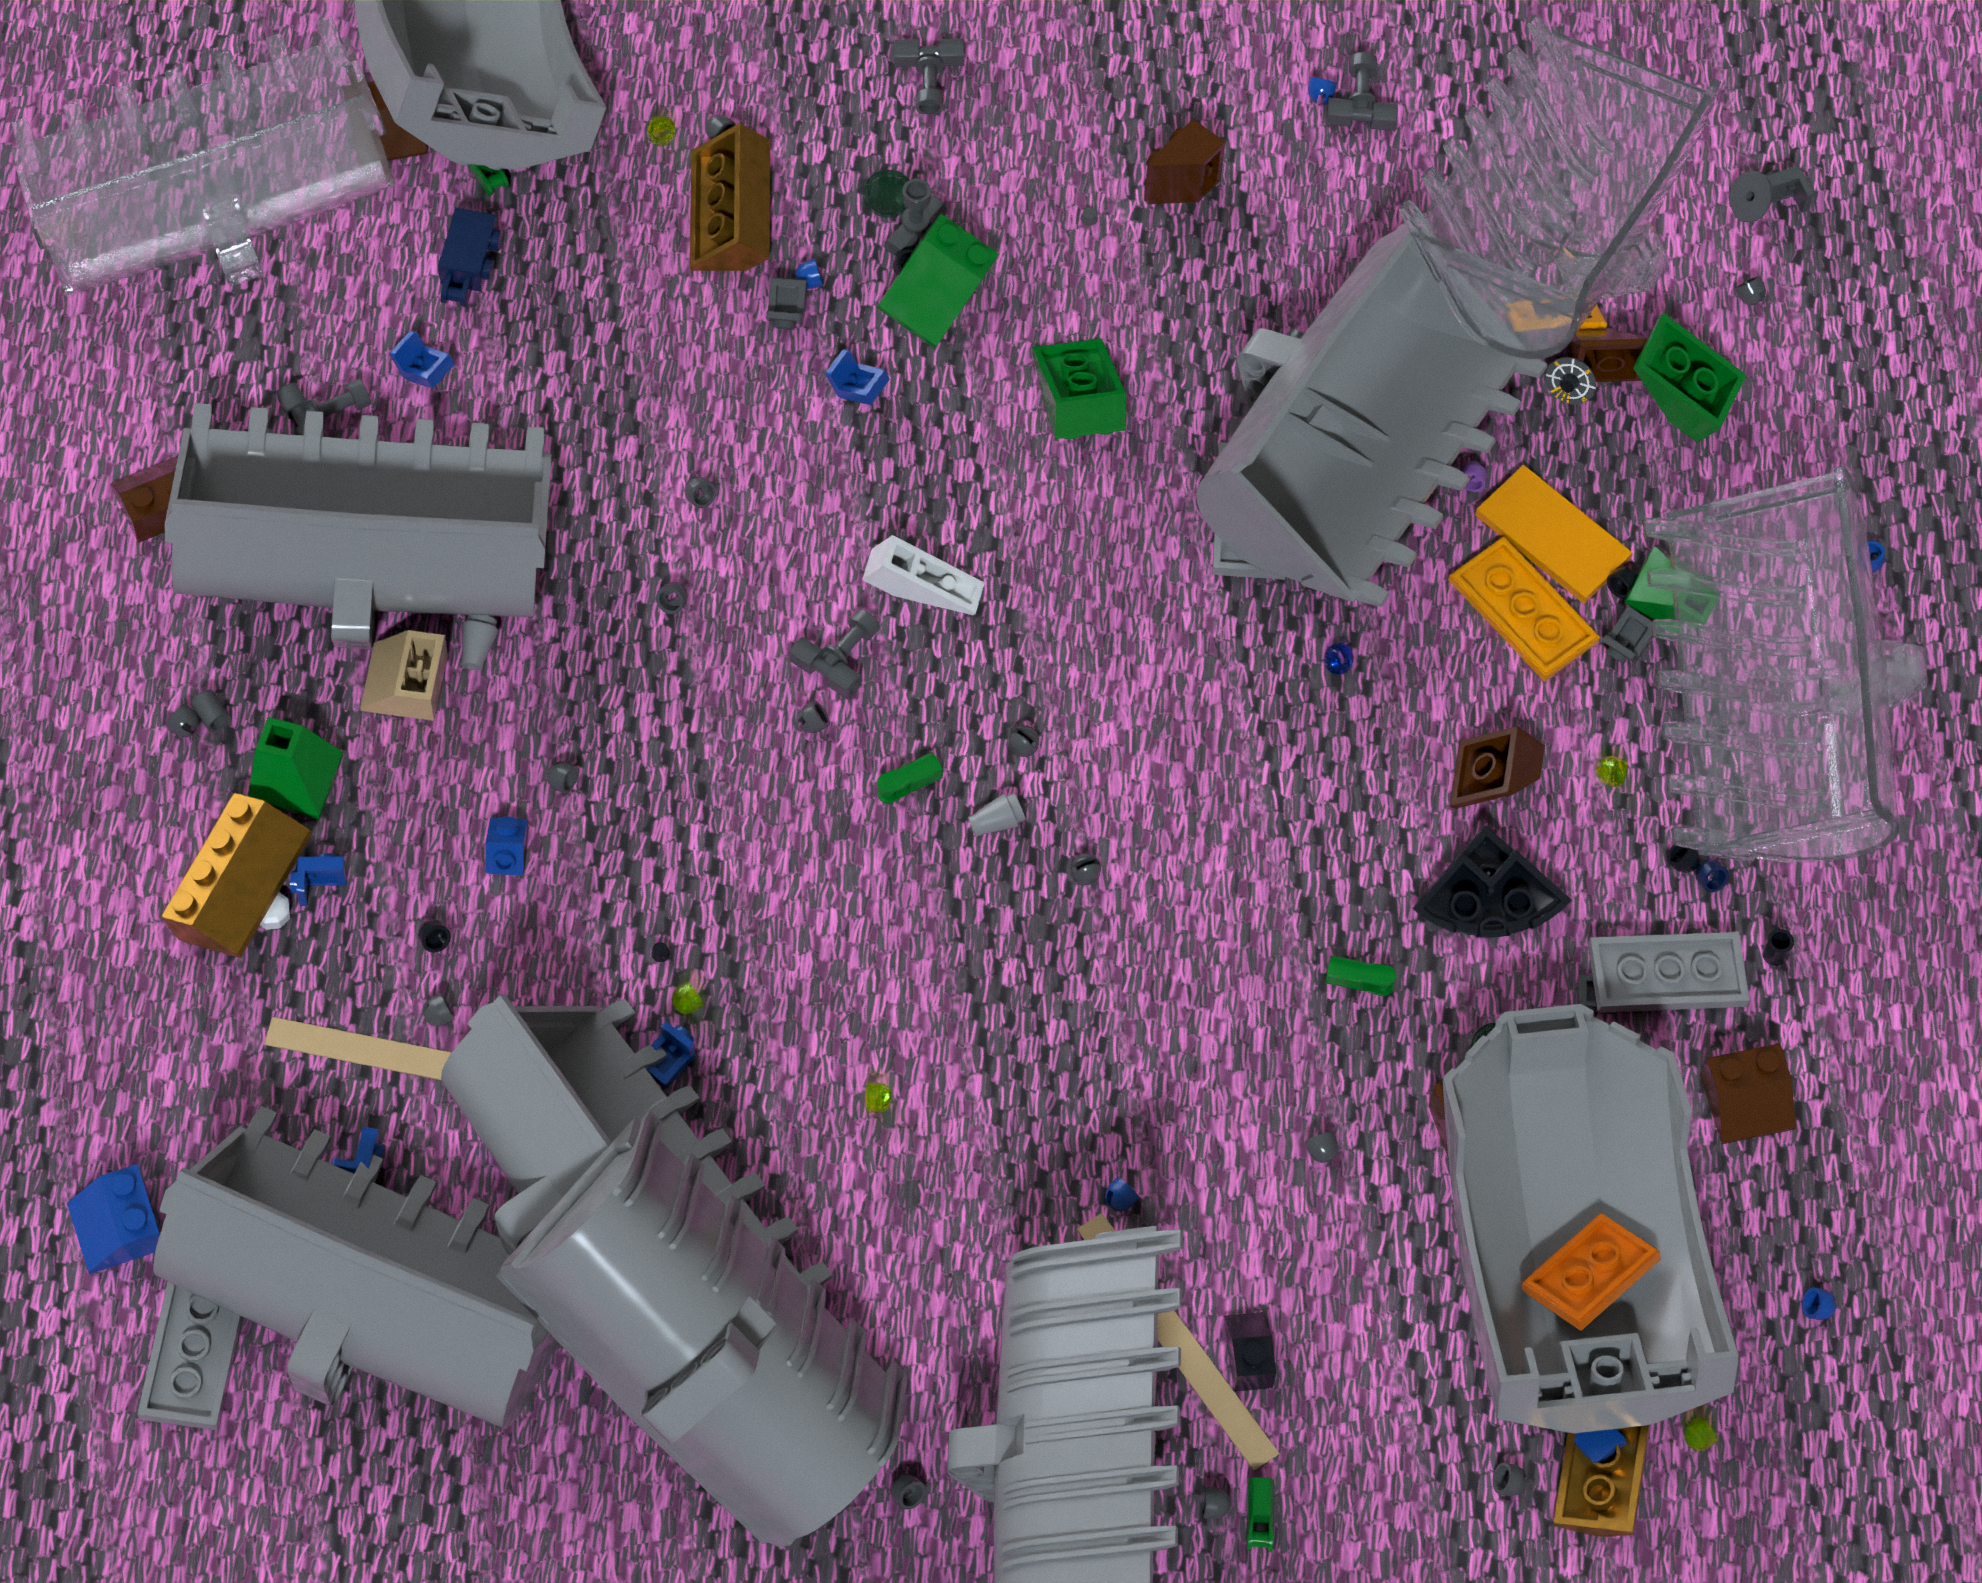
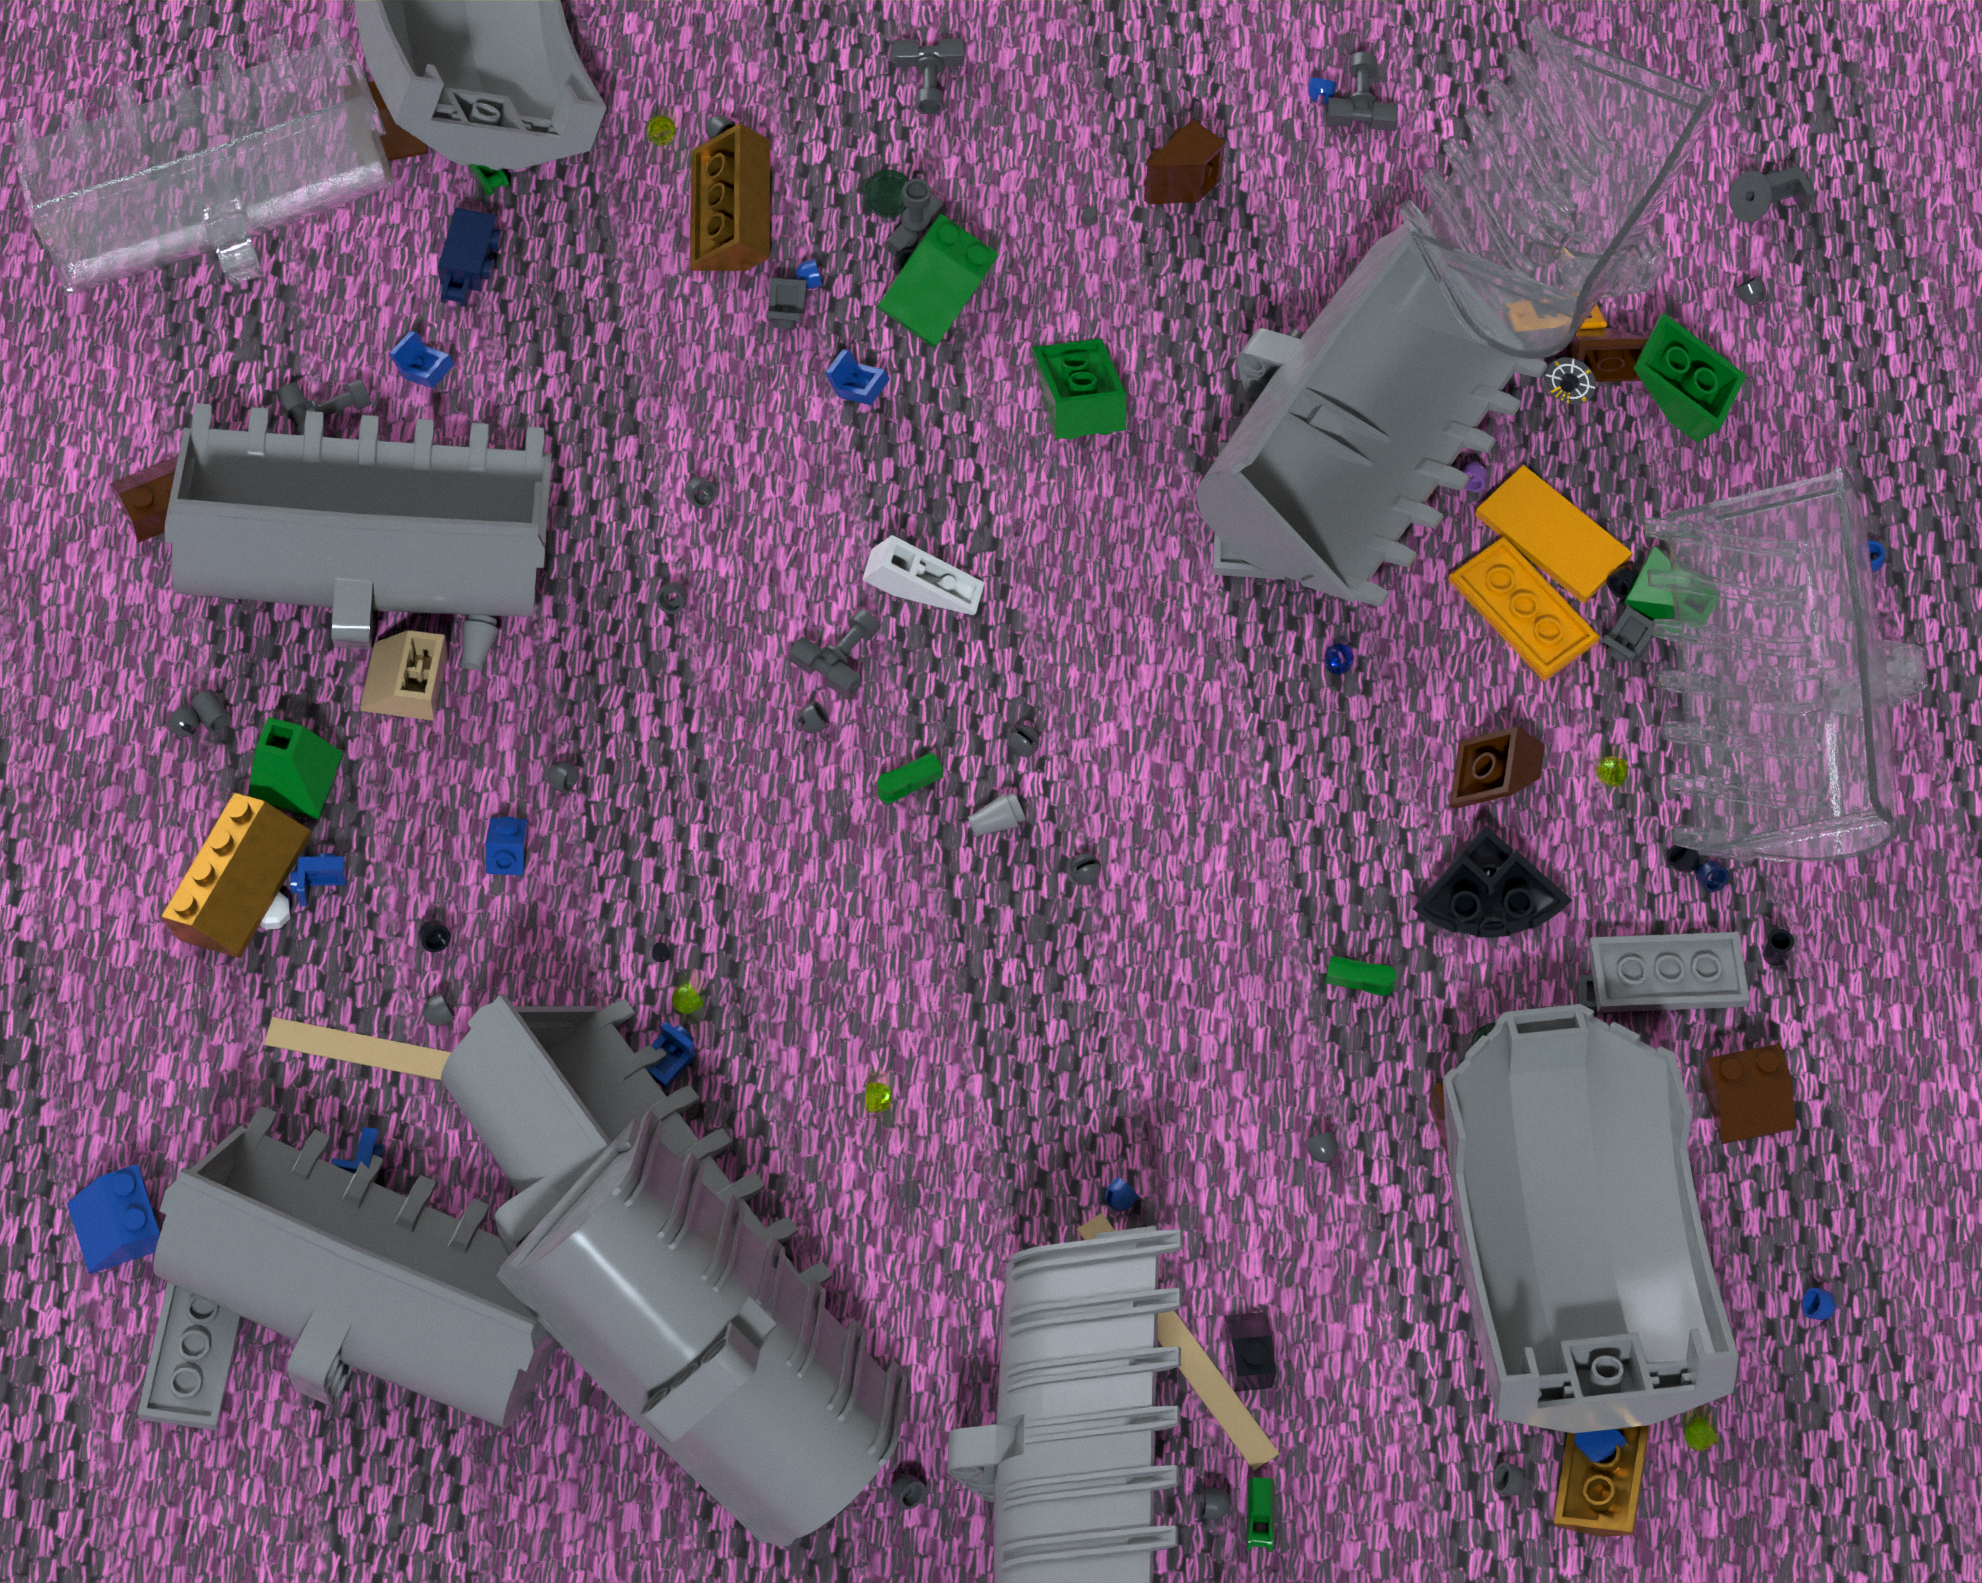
orange tile [1522,1212,1661,1331] -> none

